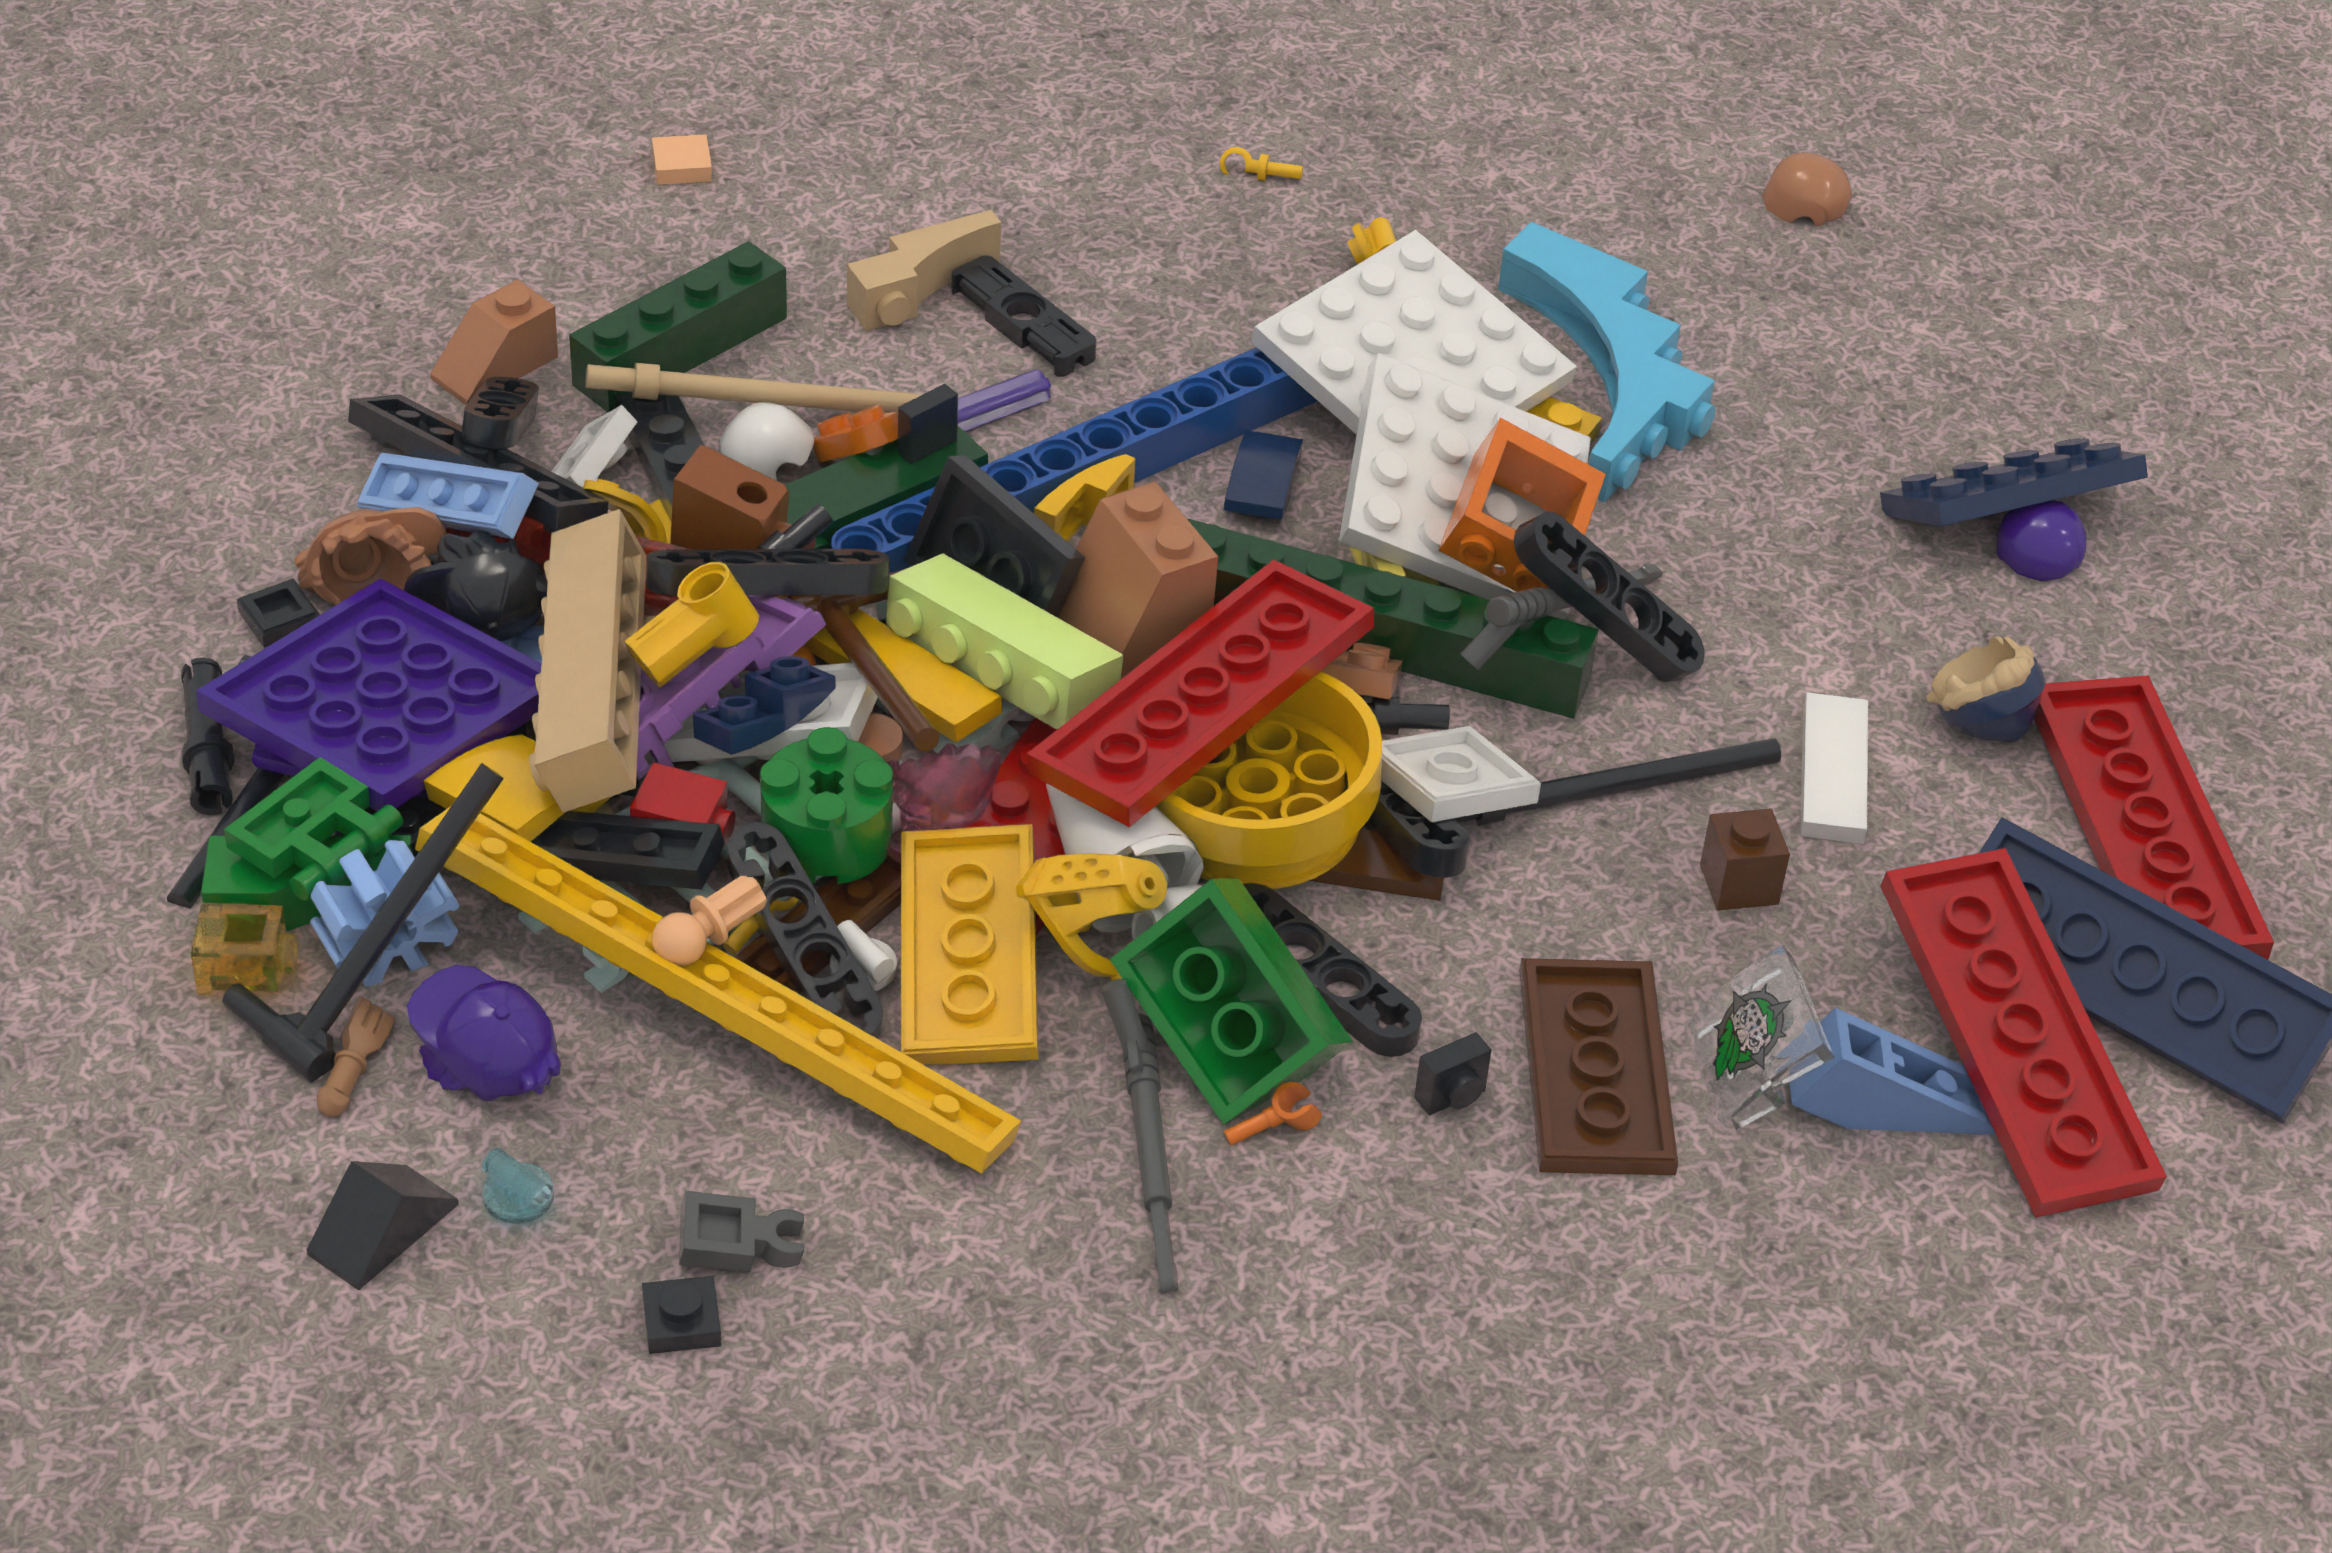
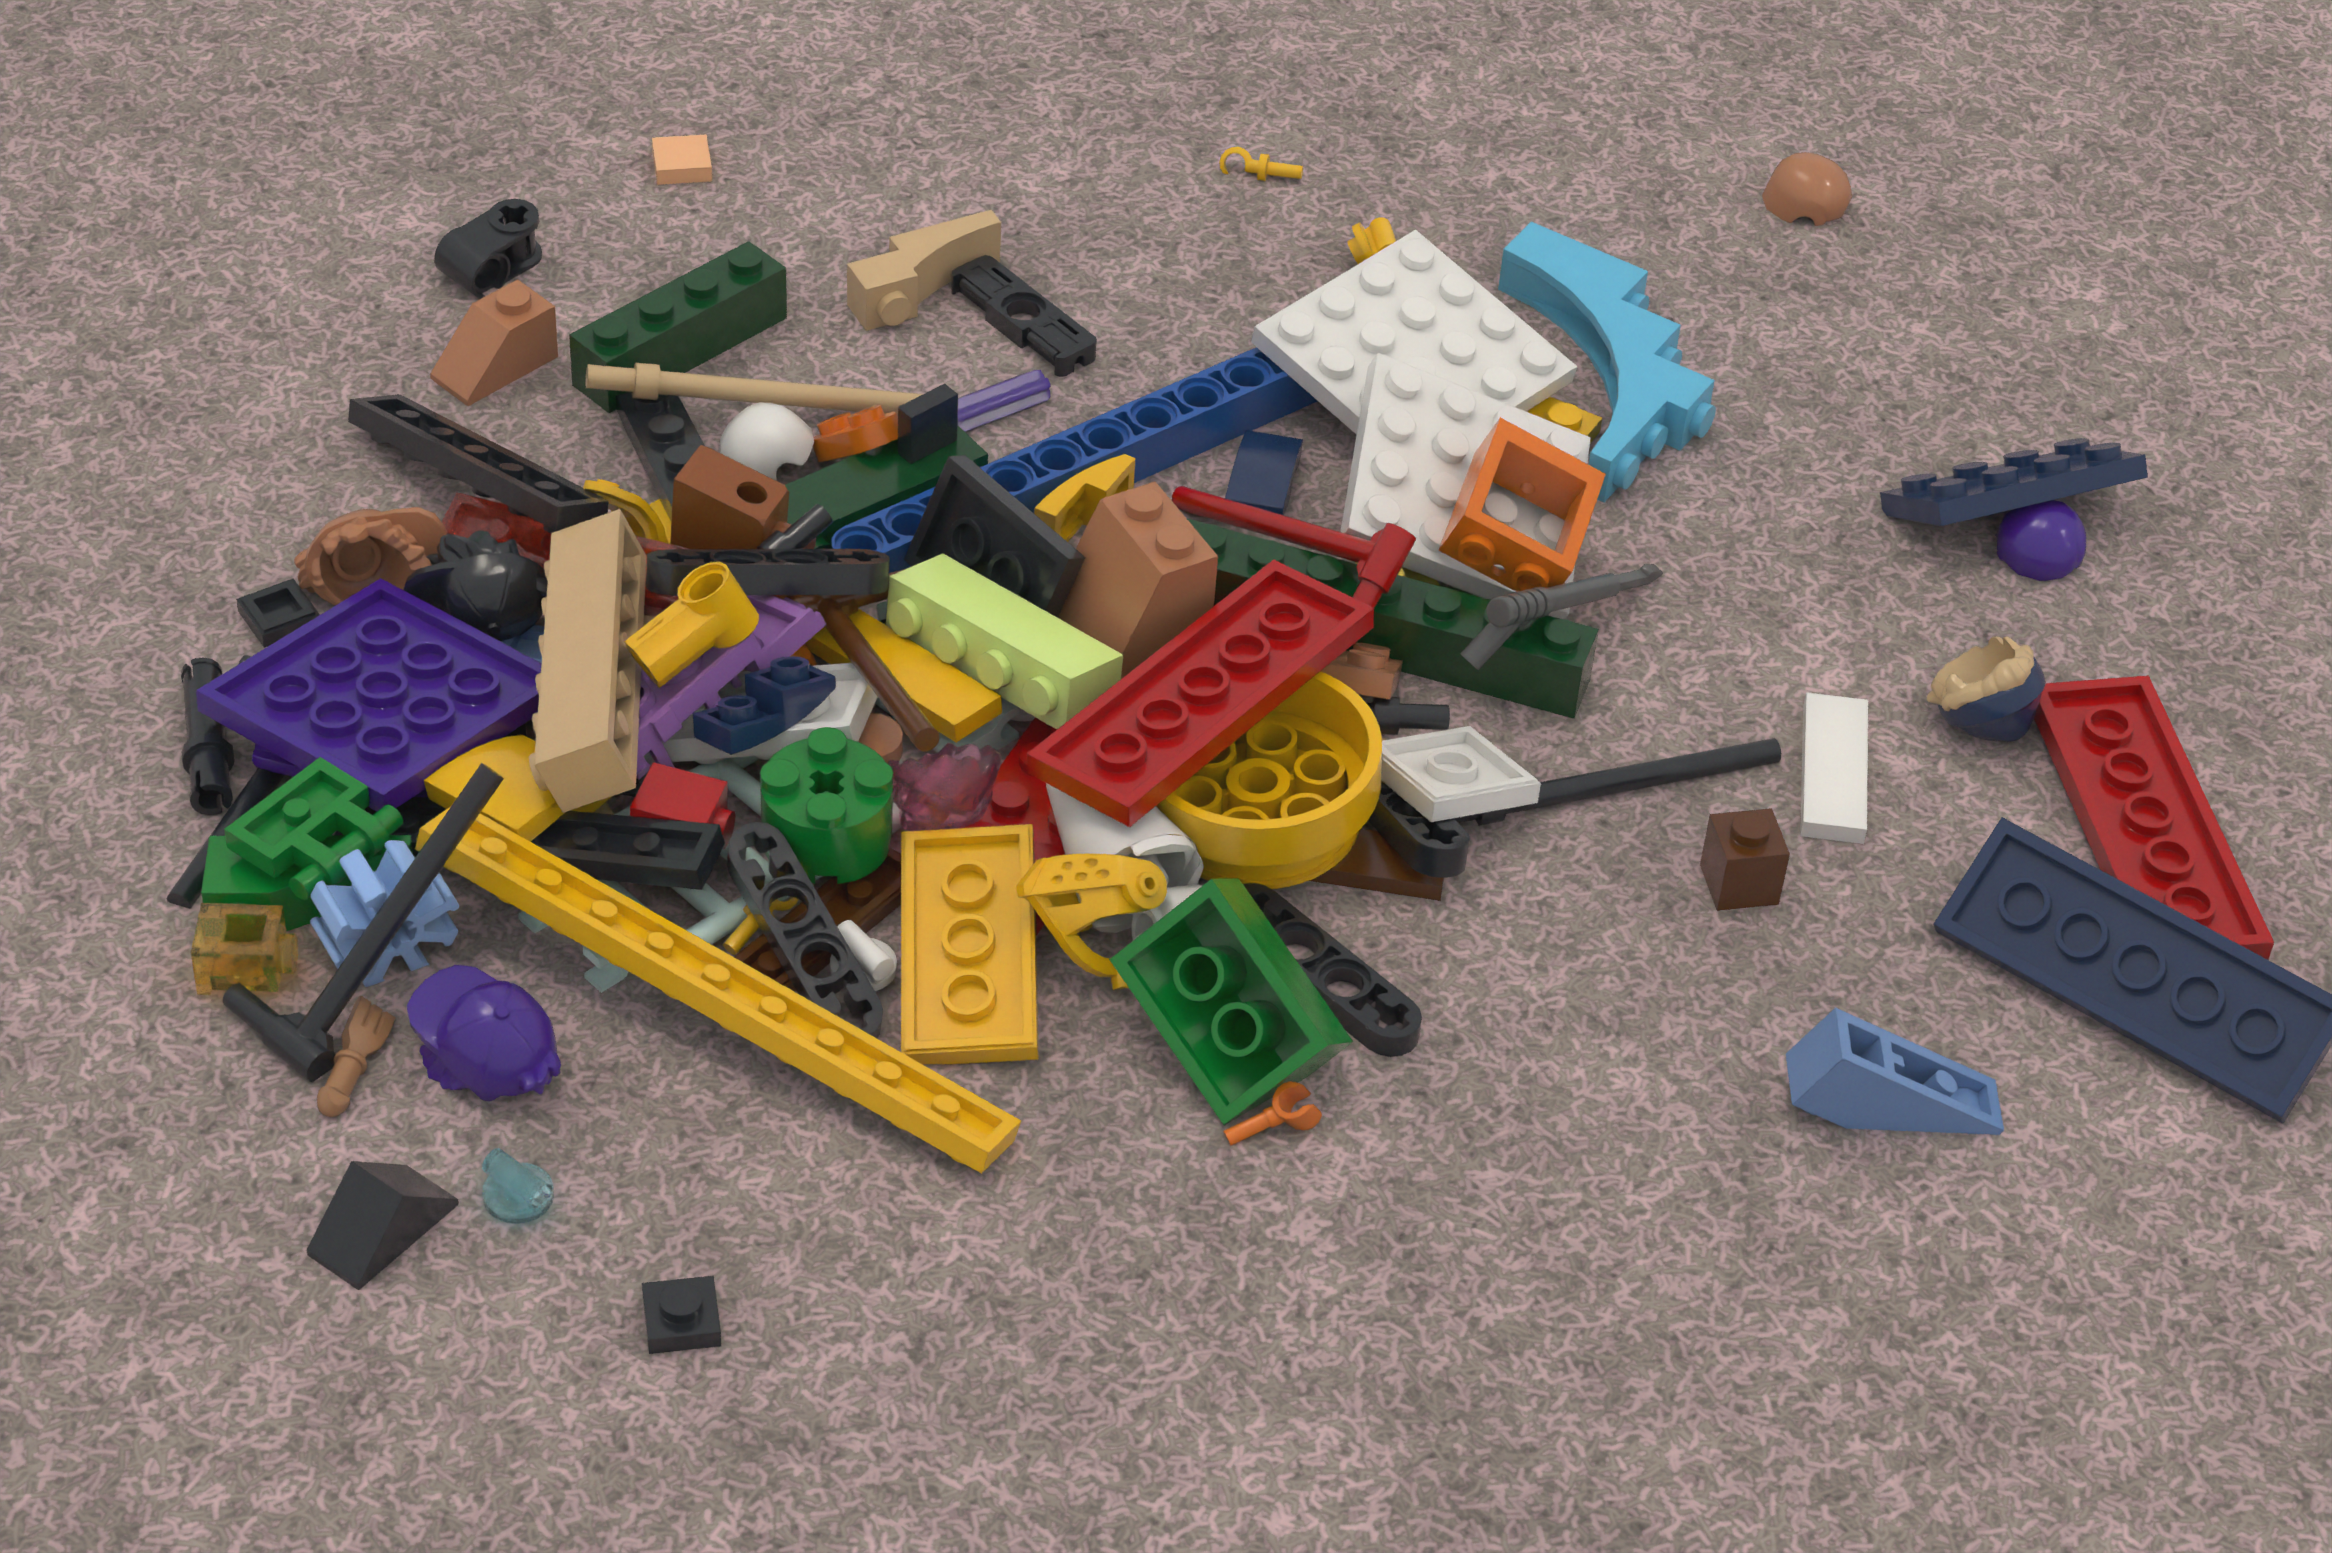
light blue tile [356,453,539,539] -> none
black beam [461,377,539,449] -> none
white plate [551,405,637,487] -> none
light nougat axle [652,876,767,967] -> none
dark grey plate [679,1191,804,1273] -> none
dark grey piece [1101,979,1178,1293] -> none
black plate [1414,1032,1492,1116] -> none
black beam [1514,512,1705,682] -> none
reddish brown tile [1519,958,1678,1175] -> none
clear slope [1684,945,1835,1132] -> none
red plate [1880,848,2167,1218] -> none
none -> black piece [434,199,542,299]
none -> red bar [1171,486,1416,646]

